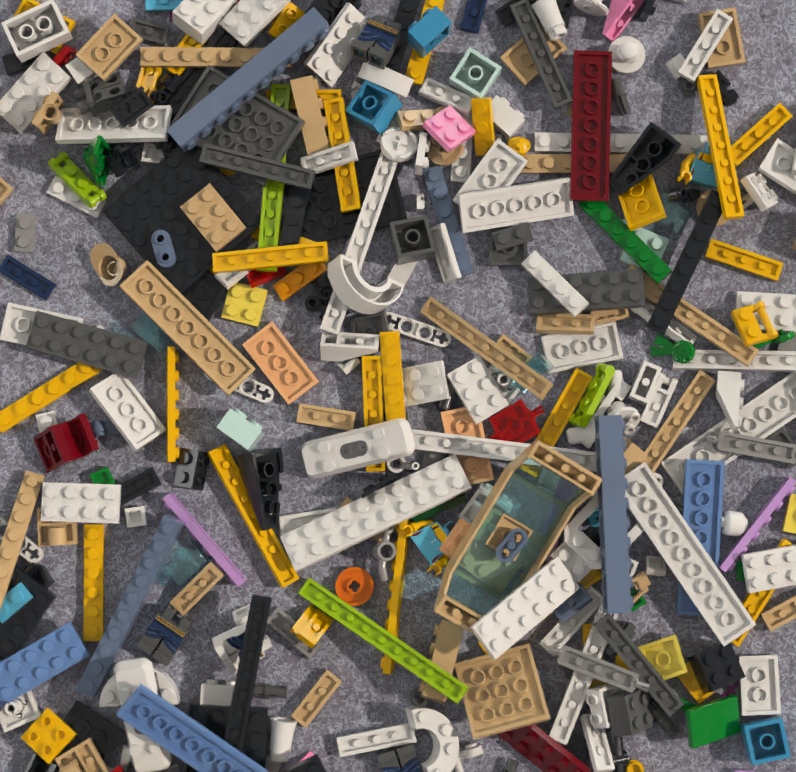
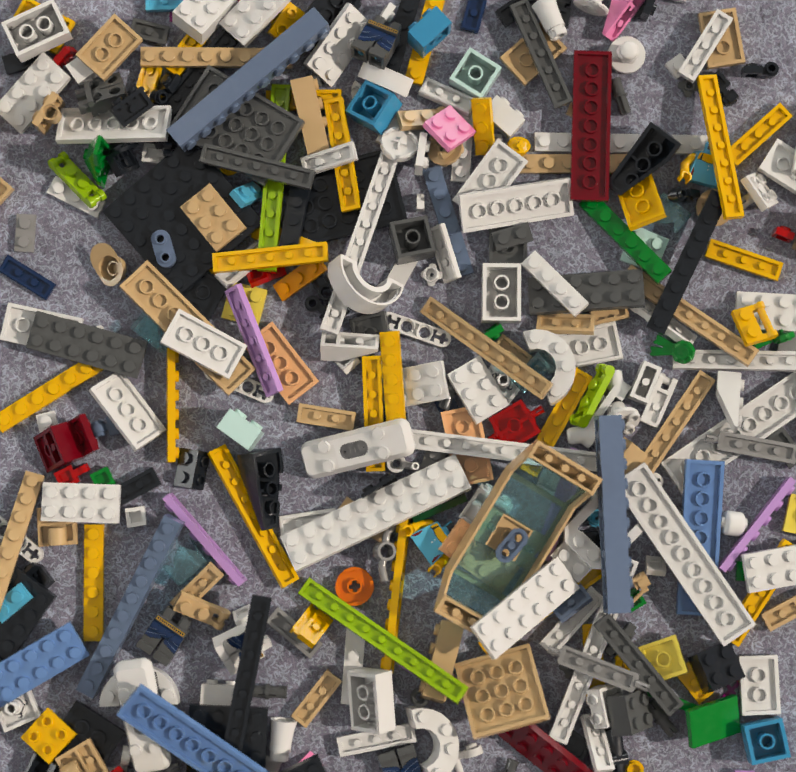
none -> red plate [53,463,91,483]
none -> white plate [160,309,247,380]
none -> tan plate [173,591,231,630]
none -> lavender plate [225,283,283,398]
none -> medium azure plate [229,181,263,208]
none -> white plate [341,628,365,705]
none -> white brick [347,667,396,734]
none -> white plate [379,2,396,23]
none -> white plate [421,263,443,286]
none -> white brick [481,263,521,324]
none -> green plate [482,323,504,340]
none -> white brick [523,329,576,406]
none -> black plate [741,62,779,78]
none -> red plate [771,226,795,243]

